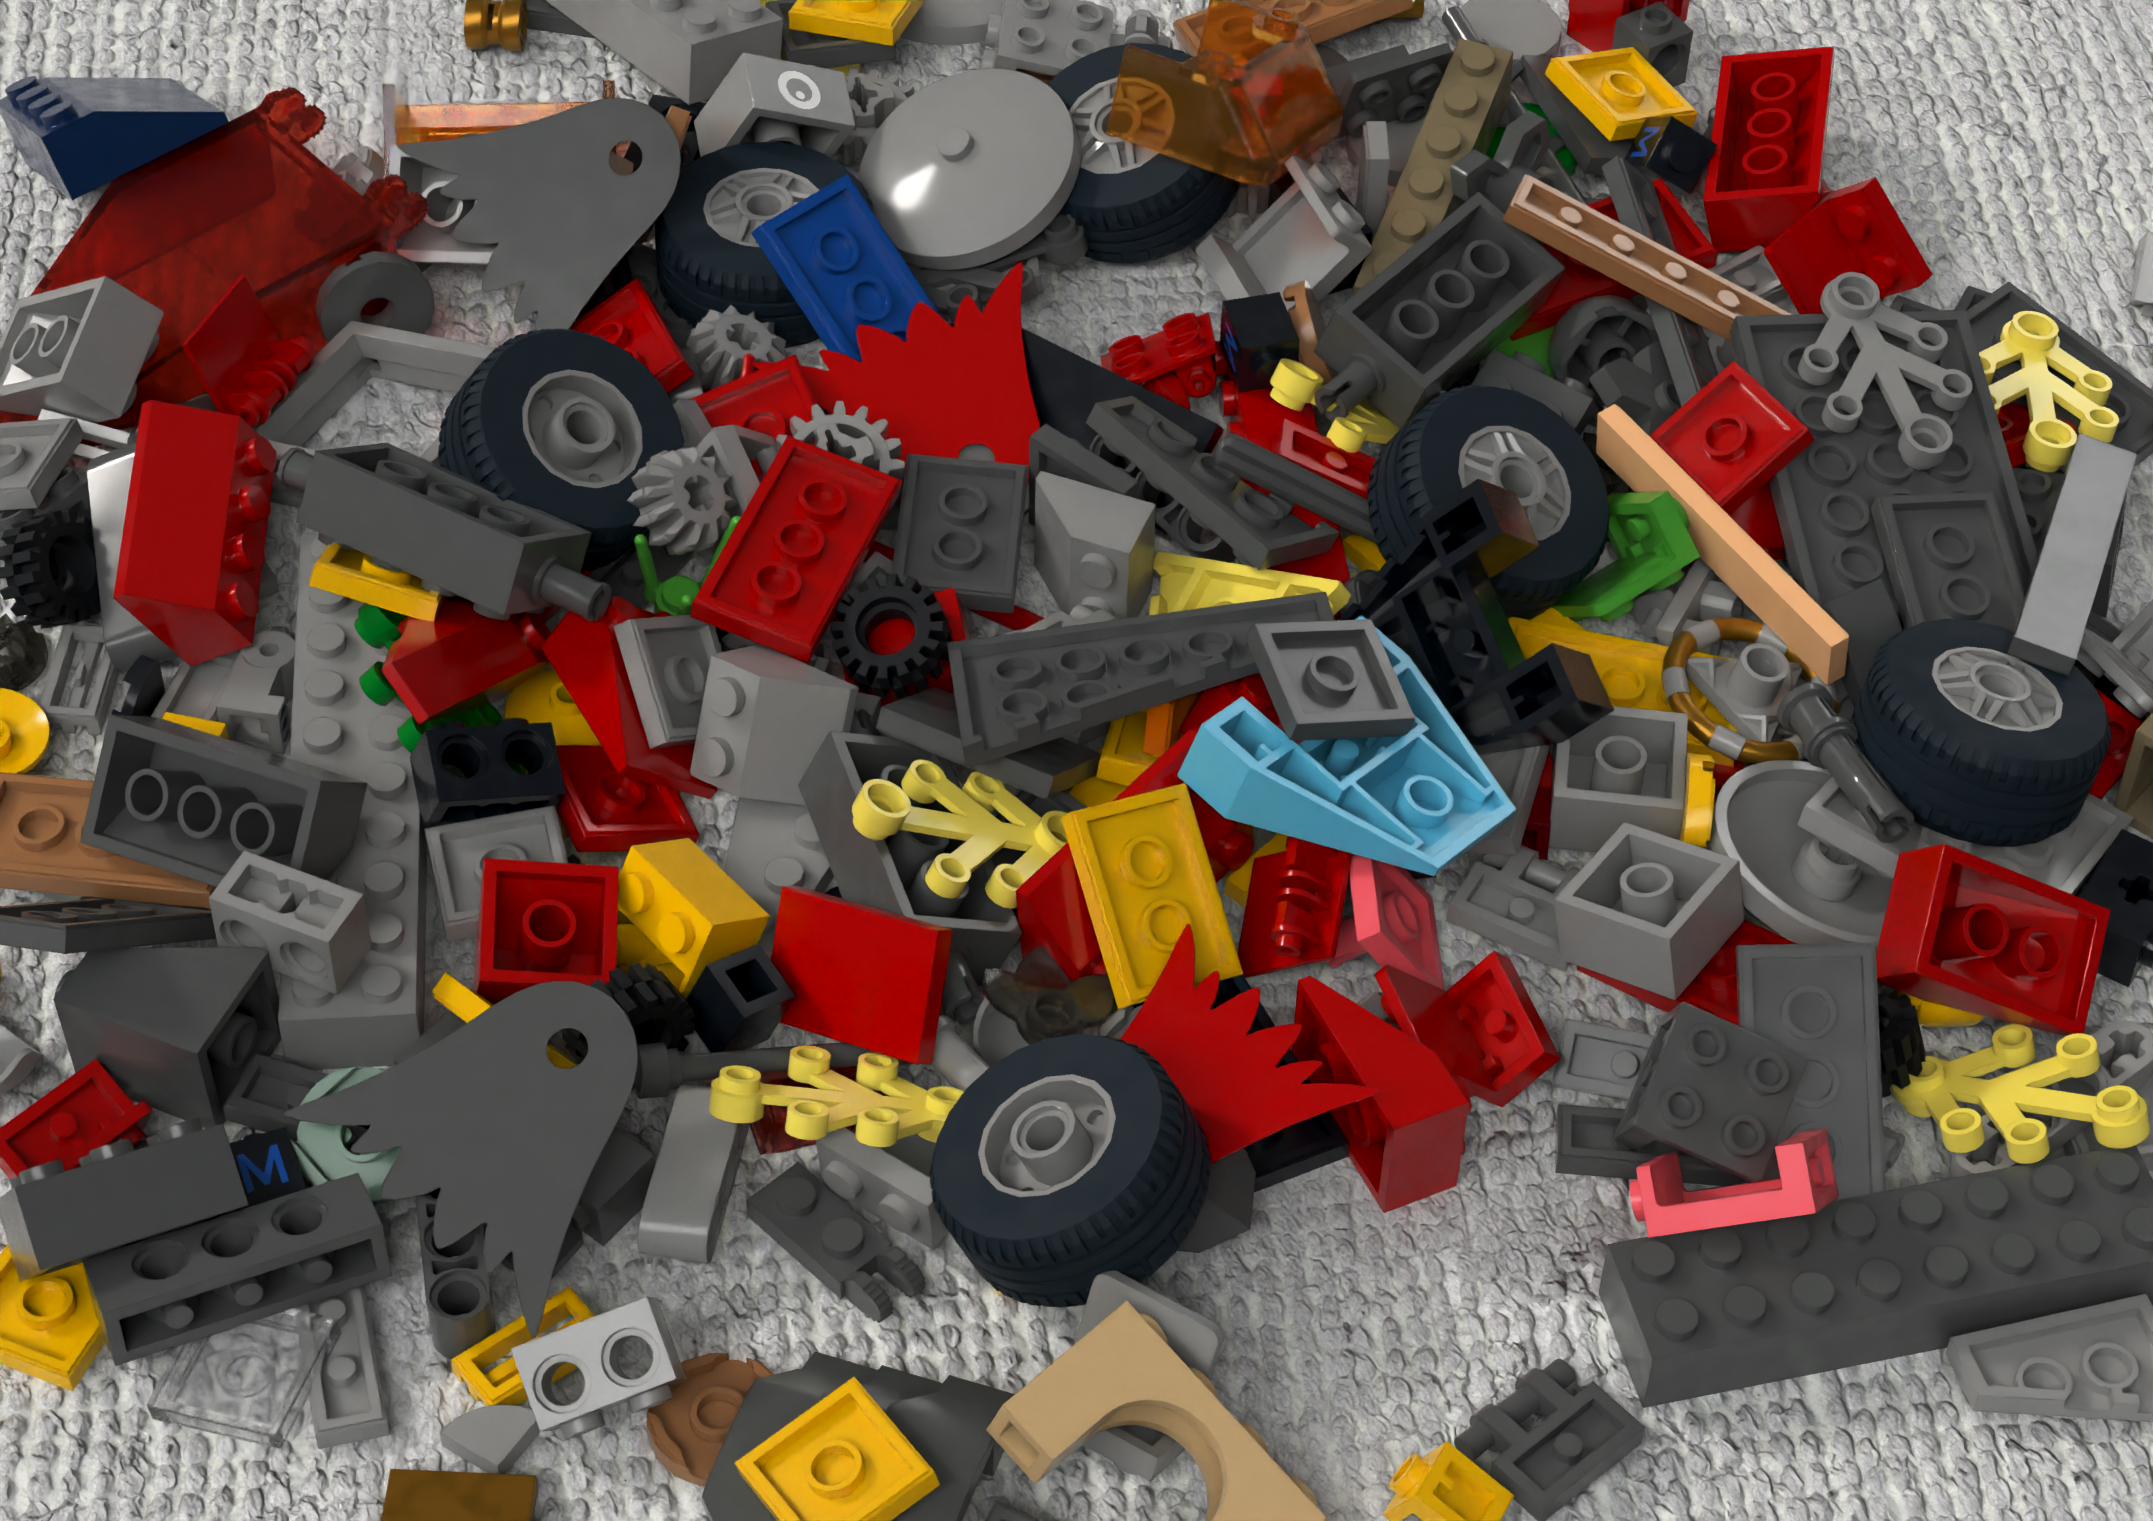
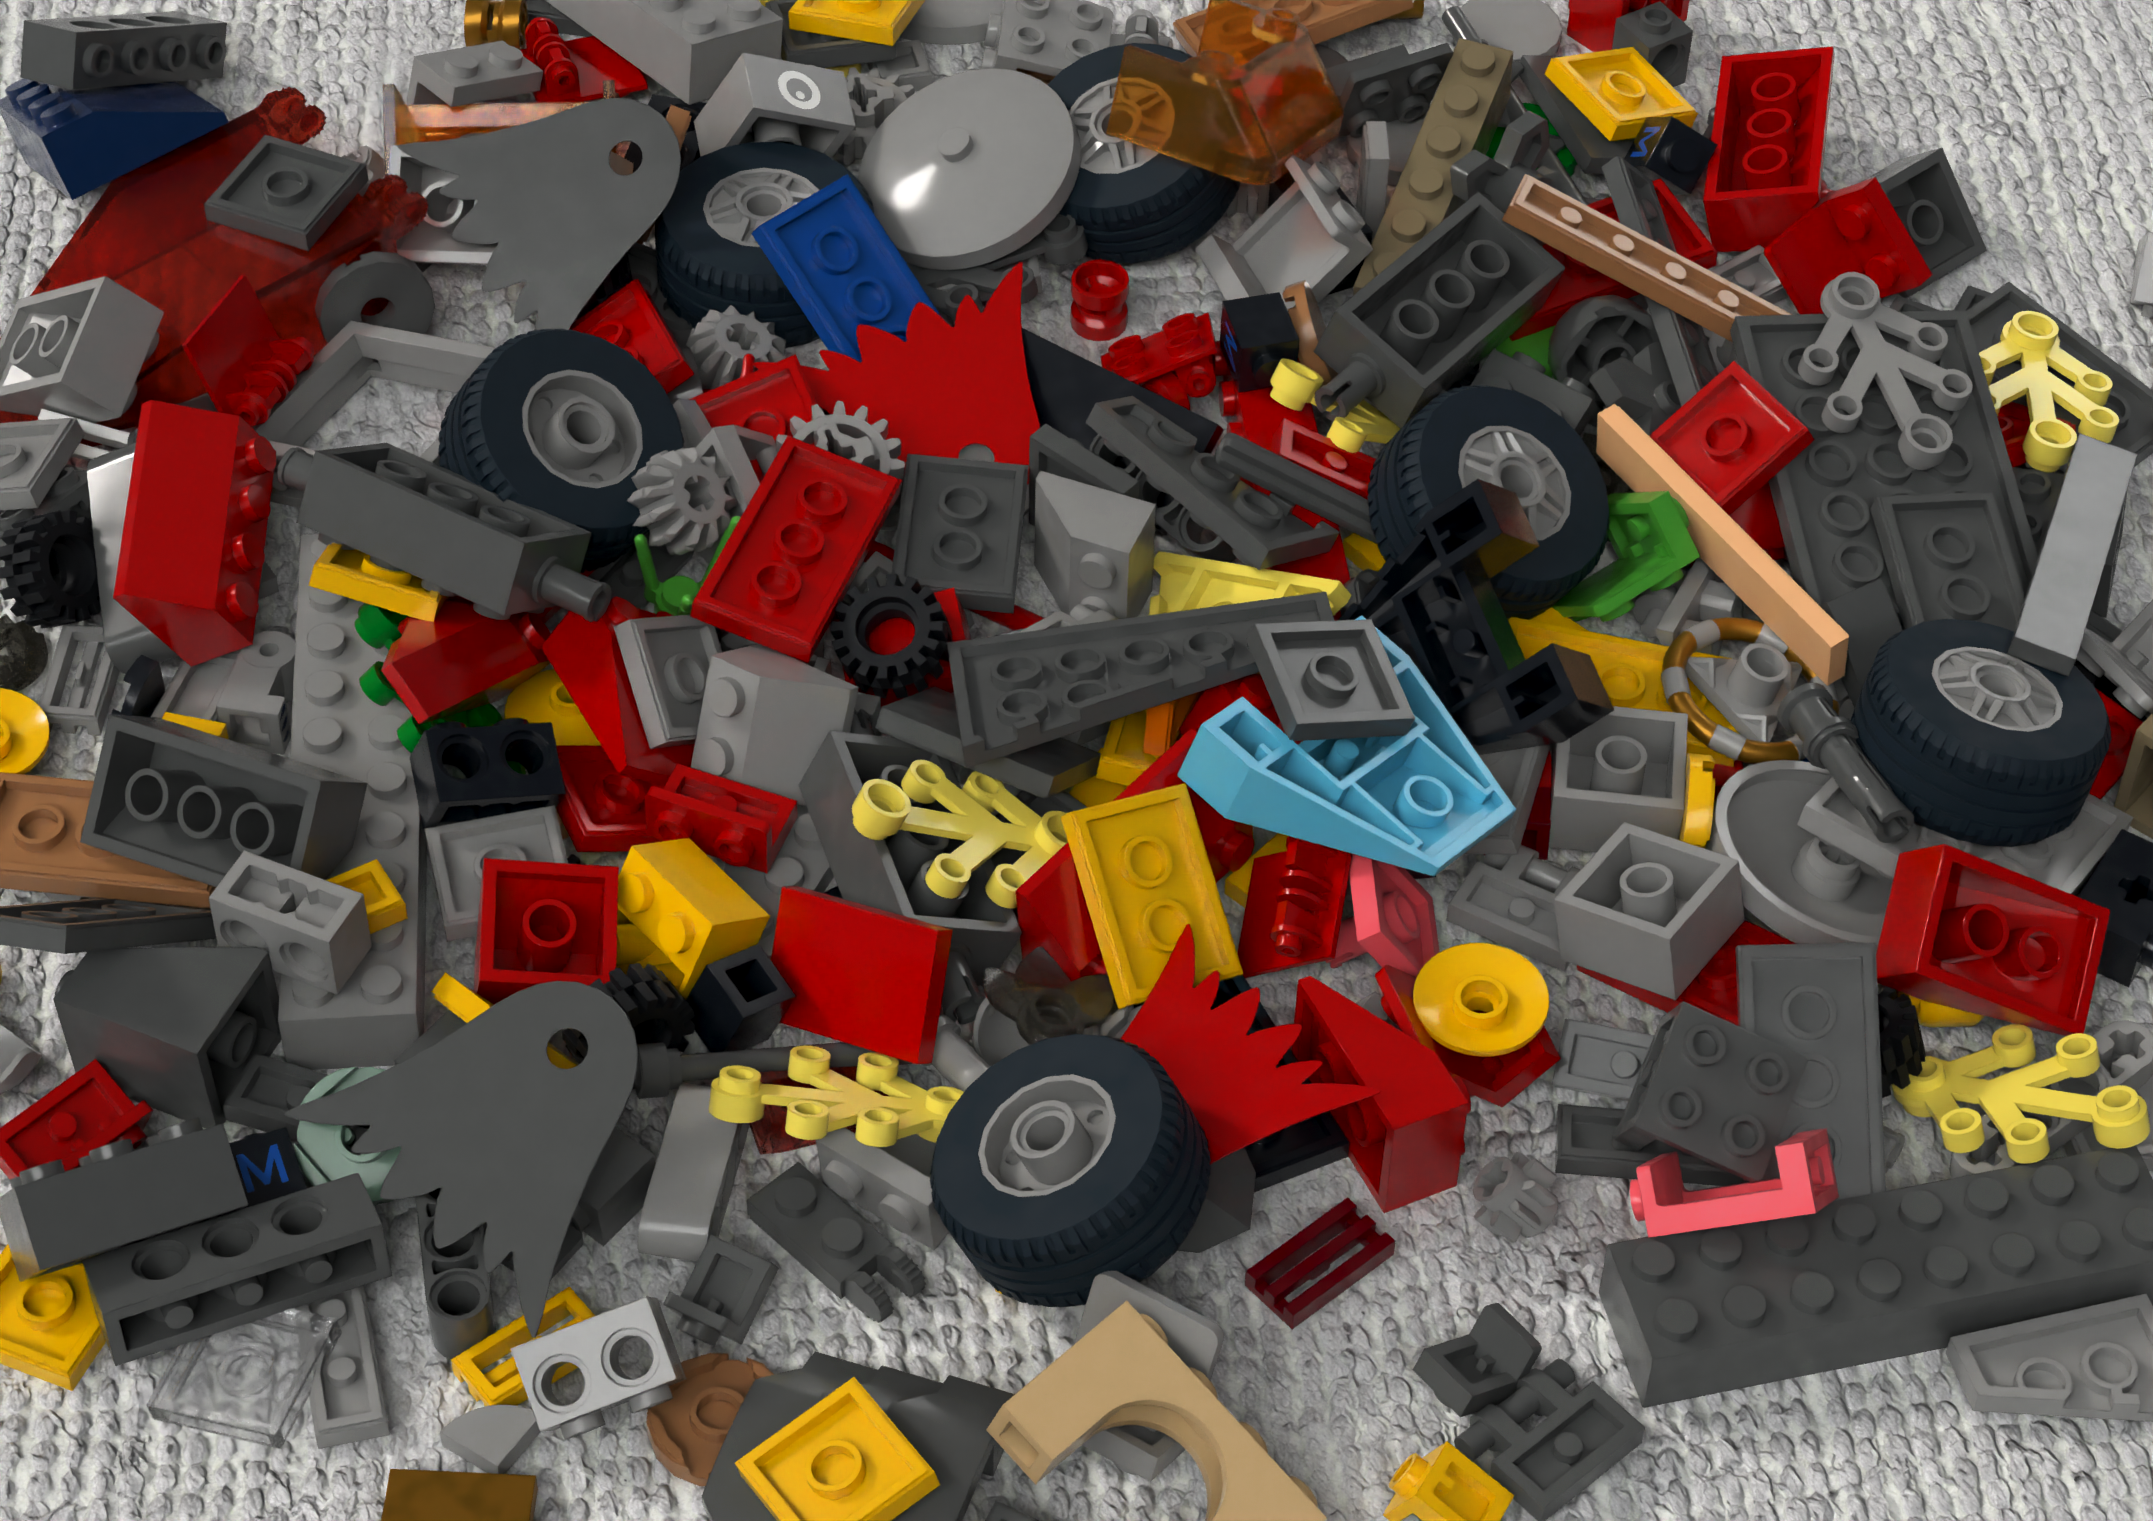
none -> dark grey brick [20,11,227,90]
none -> dark grey tile [204,135,369,251]
none -> yellow tile [327,859,408,934]
none -> light grey bracket [407,40,543,110]
none -> red hinge [520,17,648,110]
none -> red bracket [645,763,798,874]
none -> dark grey bracket [663,1235,779,1346]
none -> light grey tile [867,40,933,92]
none -> red wheel [1070,259,1129,341]
none -> dark red tile [1245,1197,1396,1329]
none -> yellow dish [1413,943,1549,1057]
none -> dark grey bracket [1413,1303,1542,1418]
none -> light grey gear [1473,1152,1558,1243]
none -> dark grey slope [1861,148,1987,298]

